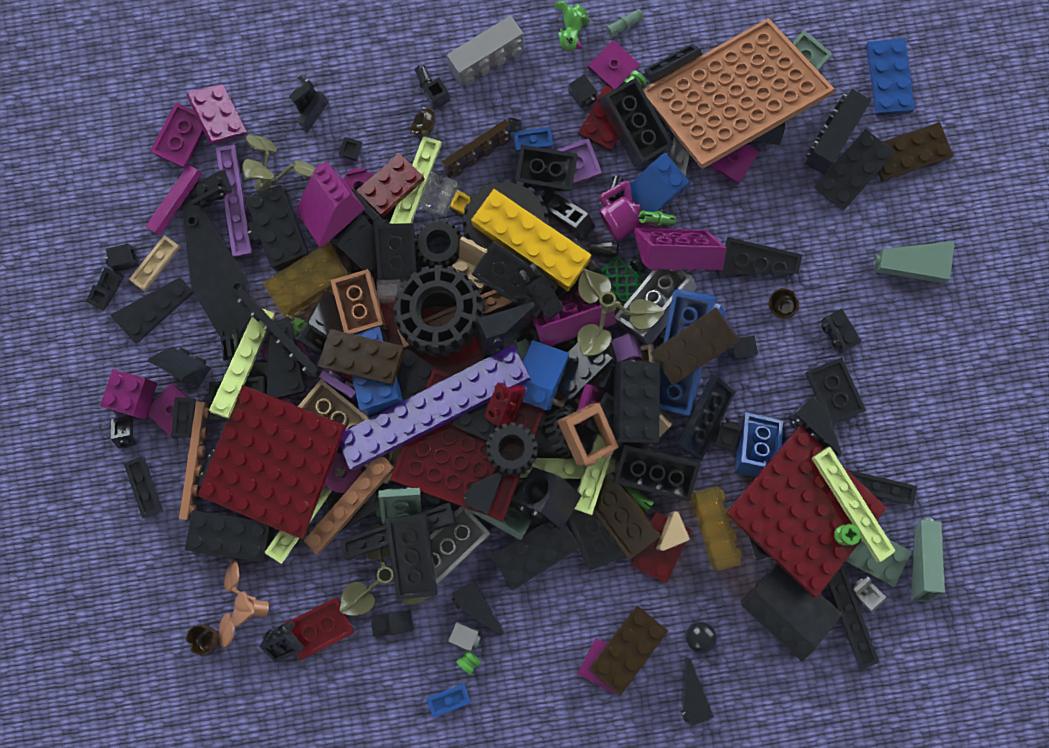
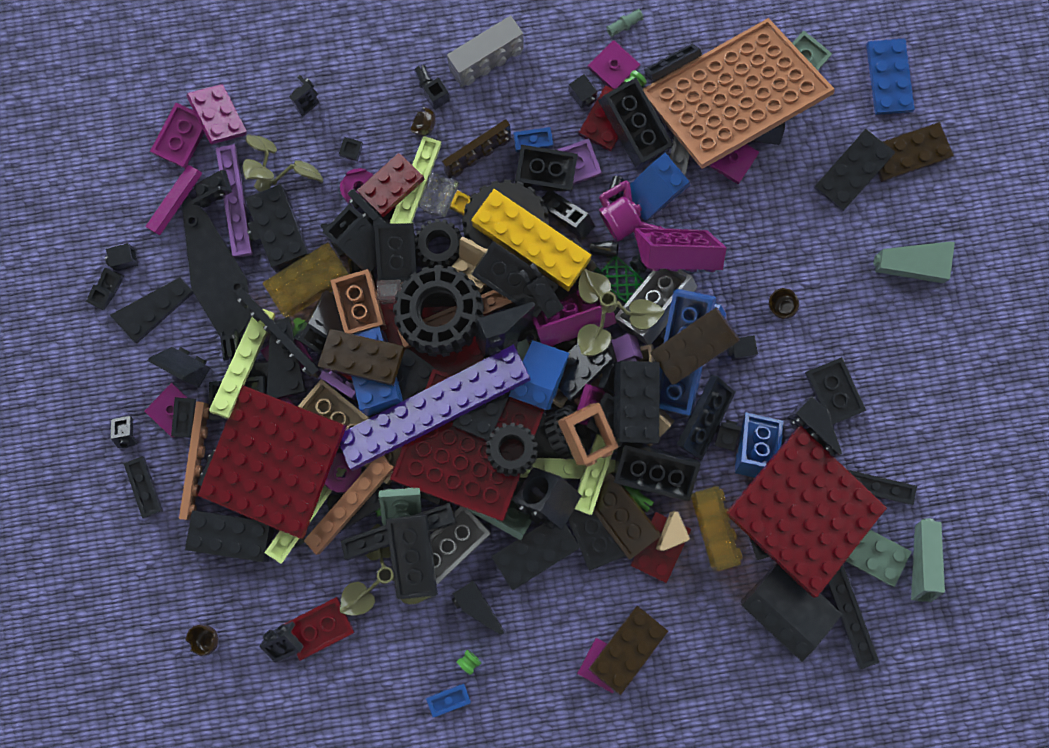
magenta brick [100,369,158,420] -> none
tan tile [129,235,181,292] -> none
nougat plant [219,558,269,649] -> none
magenta slope [296,161,365,248] -> none
black tile [297,91,329,132] -> none
black slope [371,611,413,636] -> none
light grey brick [448,621,481,651] -> none
black slope [463,473,503,515] -> none
dark red bracket [484,382,526,427] -> none
black plate [507,117,523,132] -> none
bright green animal [554,0,590,52] -> none
bright green pin [639,210,676,227] -> none
black slope [680,657,714,726] -> none
black hair [685,621,717,653] -> none
black wing [718,237,803,275] -> none
black brick [804,88,871,175] -> none
yellowish green plate [811,447,895,562] -> none
black bracket [821,308,862,354] -> none
bright green wheel [834,524,861,546] -> none
light grey bracket [853,577,887,612] -> none

